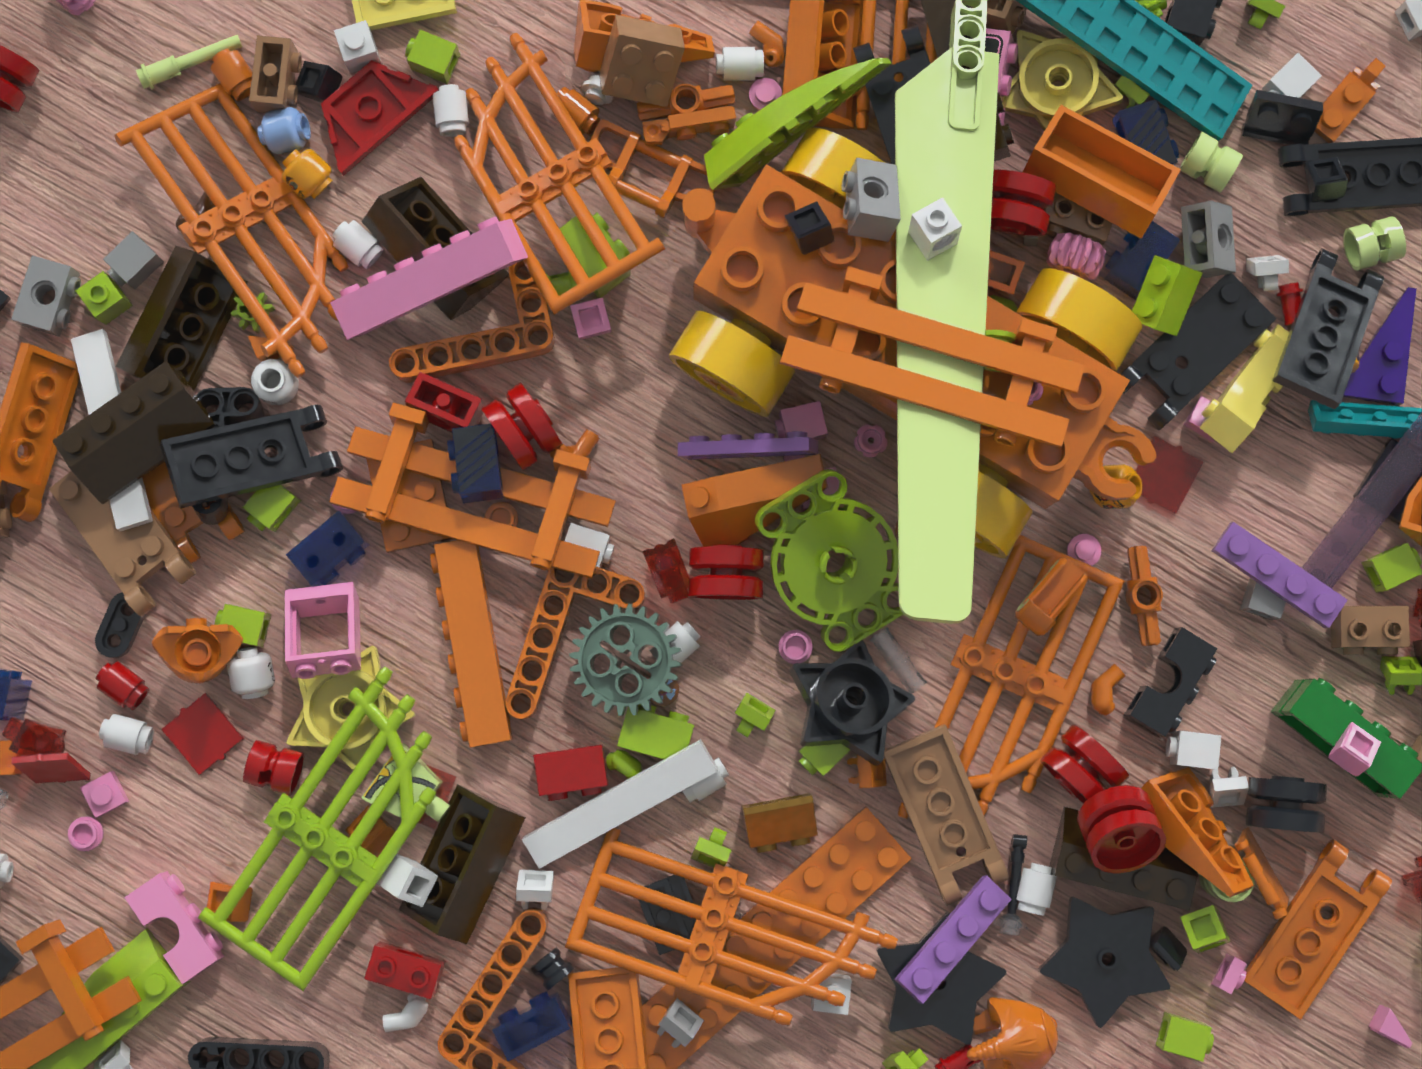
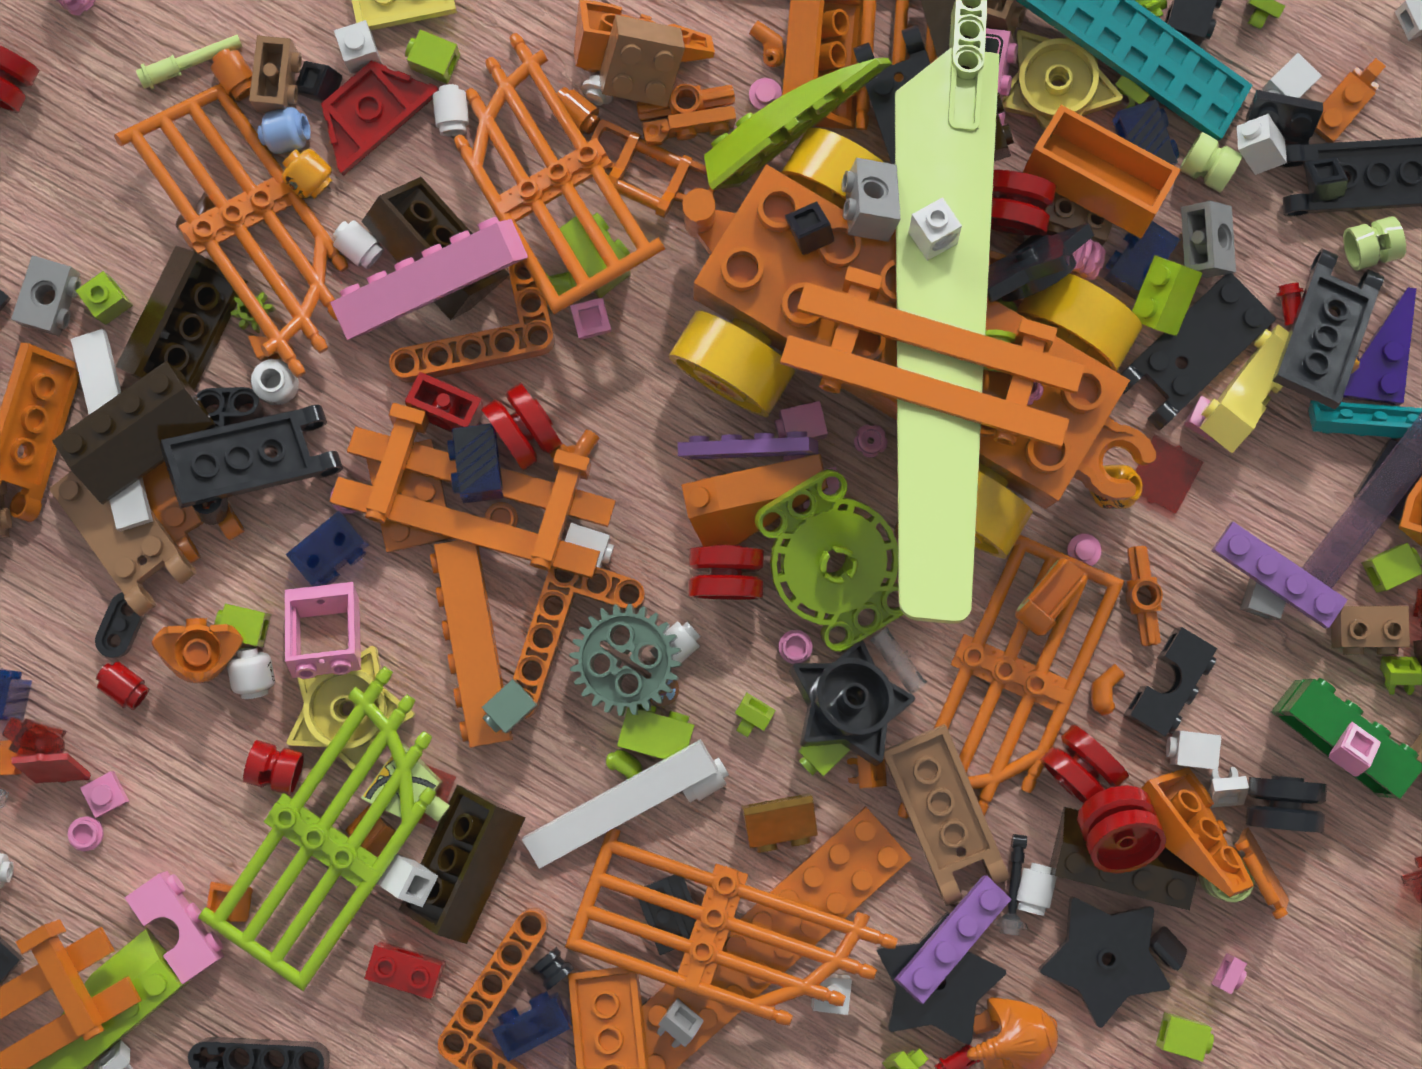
white brick [99,714,154,755] -> none
light grey brick [103,231,164,289] -> none
red piece [161,693,244,775] -> none
lime brick [242,485,301,532] -> none
white arm [383,993,428,1032] -> none
white tile [516,870,554,910] -> none
red brick [533,744,609,801] -> none
clear red hips [642,538,690,603] -> none
lime tile [691,827,731,868] -> none
white brick [716,47,764,81] -> none
lime brick [1181,905,1231,954] -> none
orange hinge [1244,839,1392,1020] -> none
white tile [1246,255,1289,291] -> none
bright pink slope [1368,1005,1412,1048] -> none
none -> sand green brick [482,679,538,733]
none -> black plate [987,223,1095,303]
none -> white brick [1237,114,1287,175]

